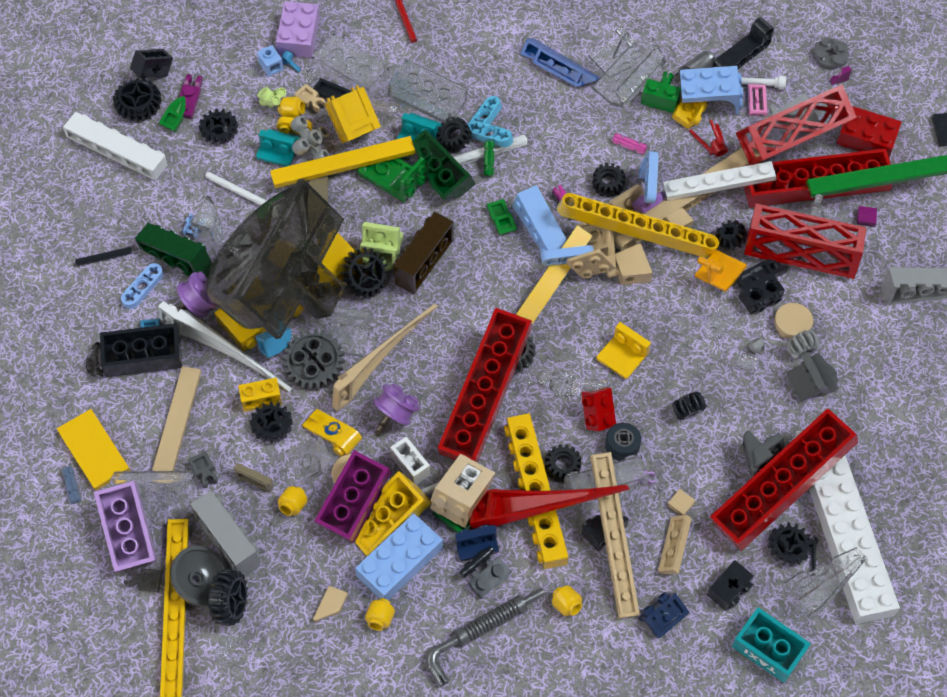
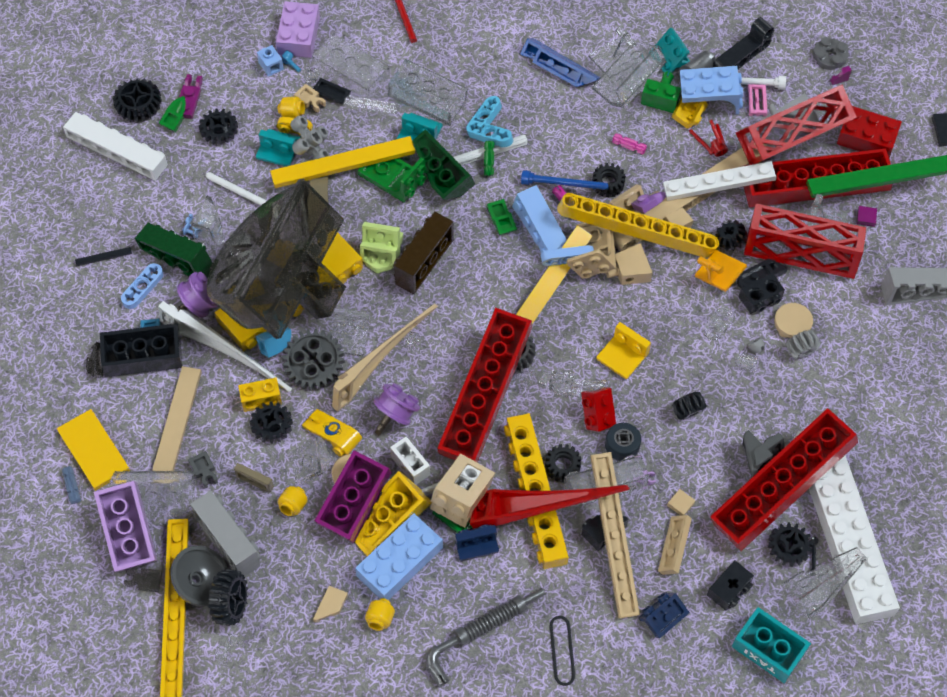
black brick [130,49,173,79] -> none
yellowish green plate [257,87,286,108] -> none
yellow container [324,85,381,143] -> none
black gear [339,247,390,298] -> none
black tyre [437,117,472,152] -> none
black plate [459,546,512,599] -> none
yellow head [552,585,583,616] -> none
light blue beam [639,151,658,204] -> none
dark grey piece [787,352,839,401] -> none
none -> blue piece [521,170,608,190]
none -> black piece [550,616,575,686]
none -> teal bracket [650,28,690,76]

